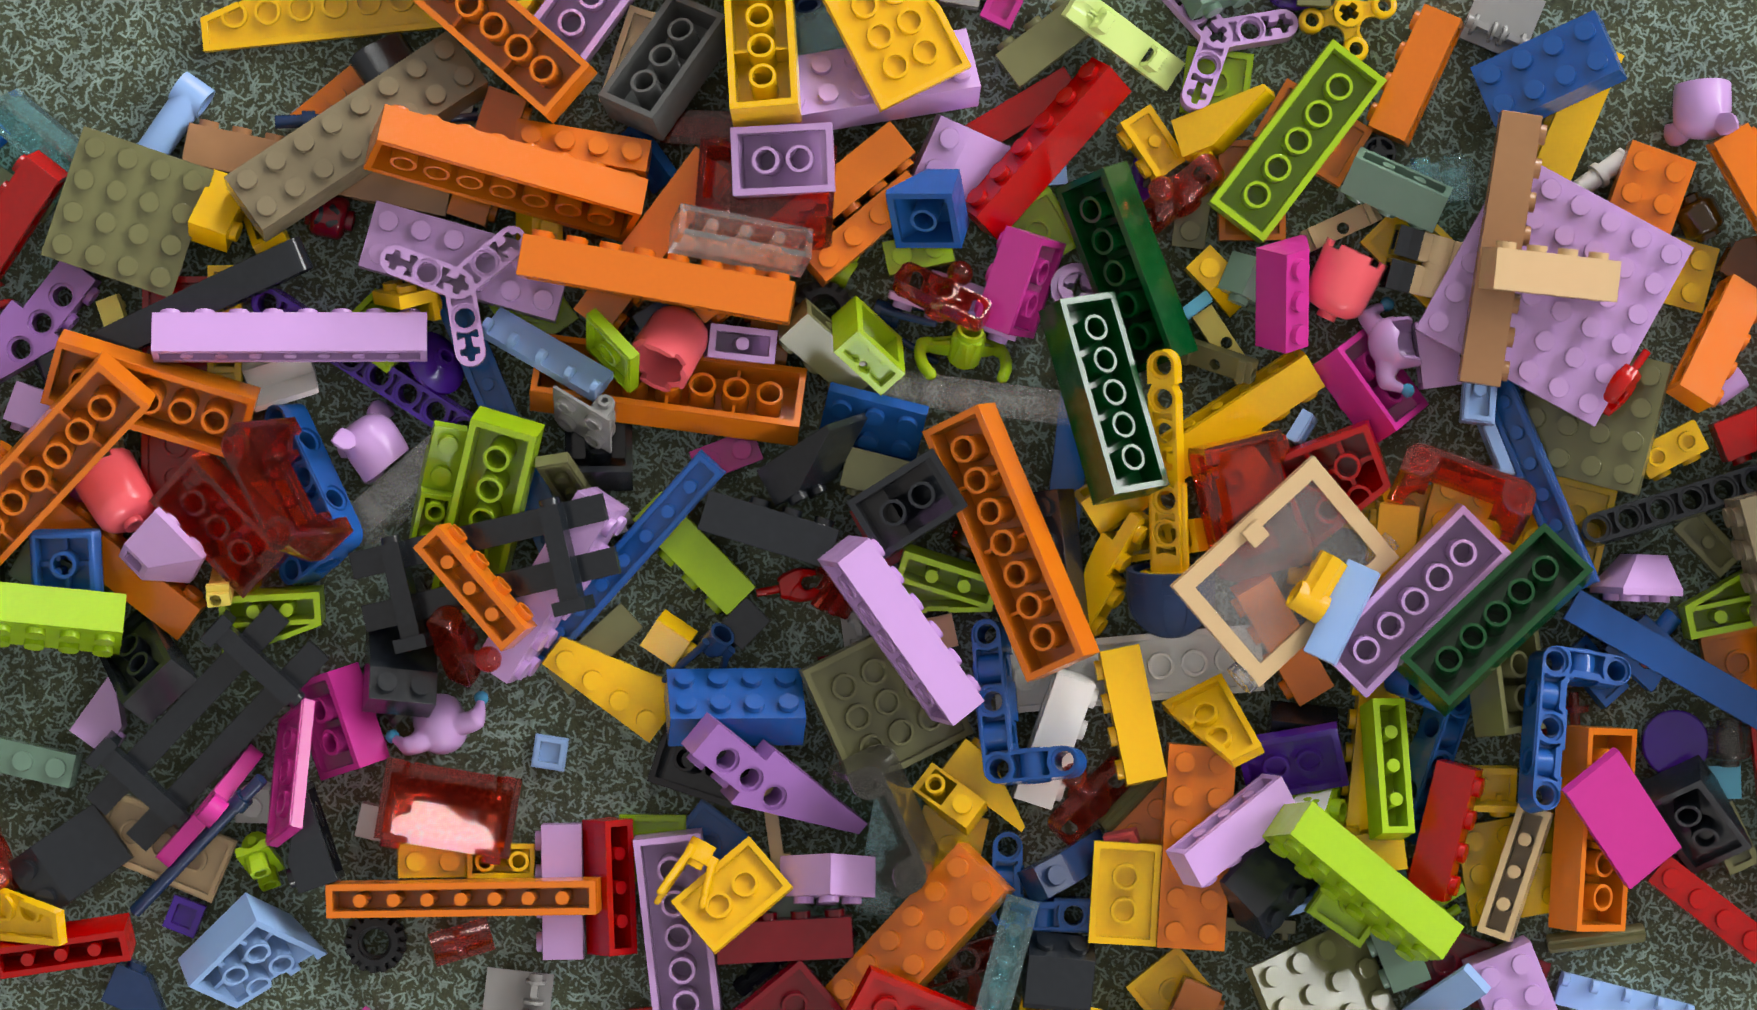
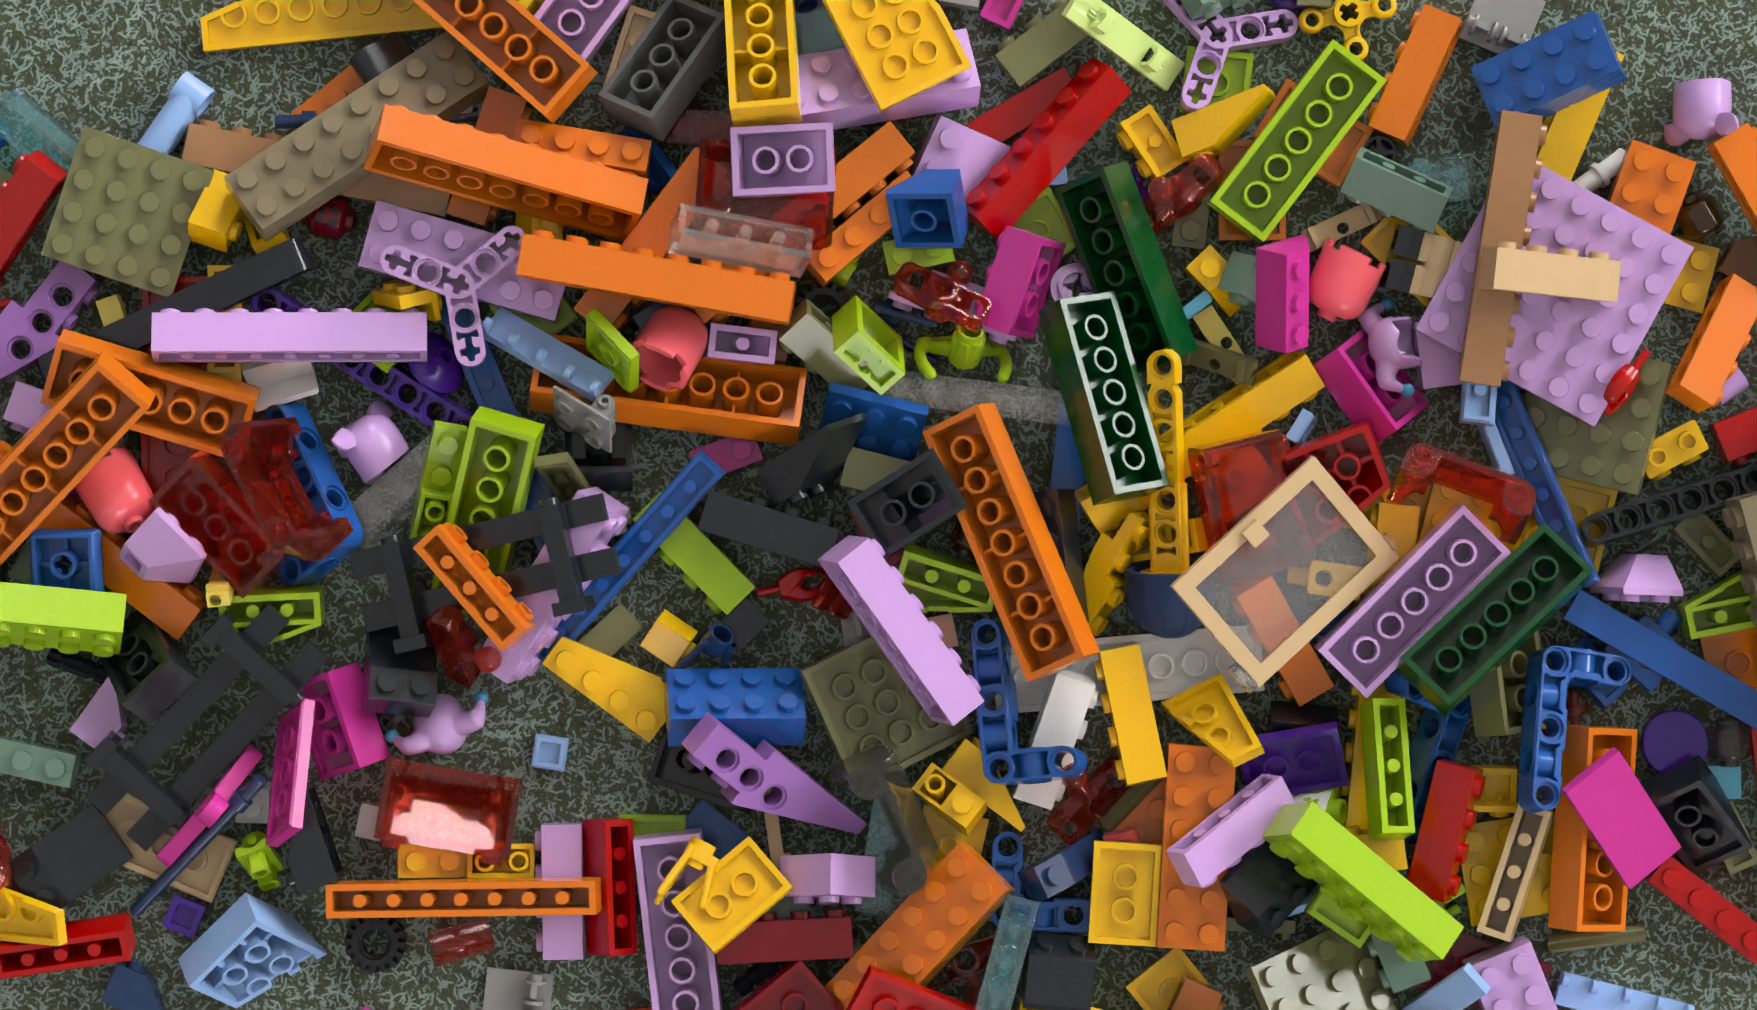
yellow piece [1285,550,1348,624] -> none
light blue tile [1304,559,1381,666] -> none
none -> black axle [46,648,108,684]

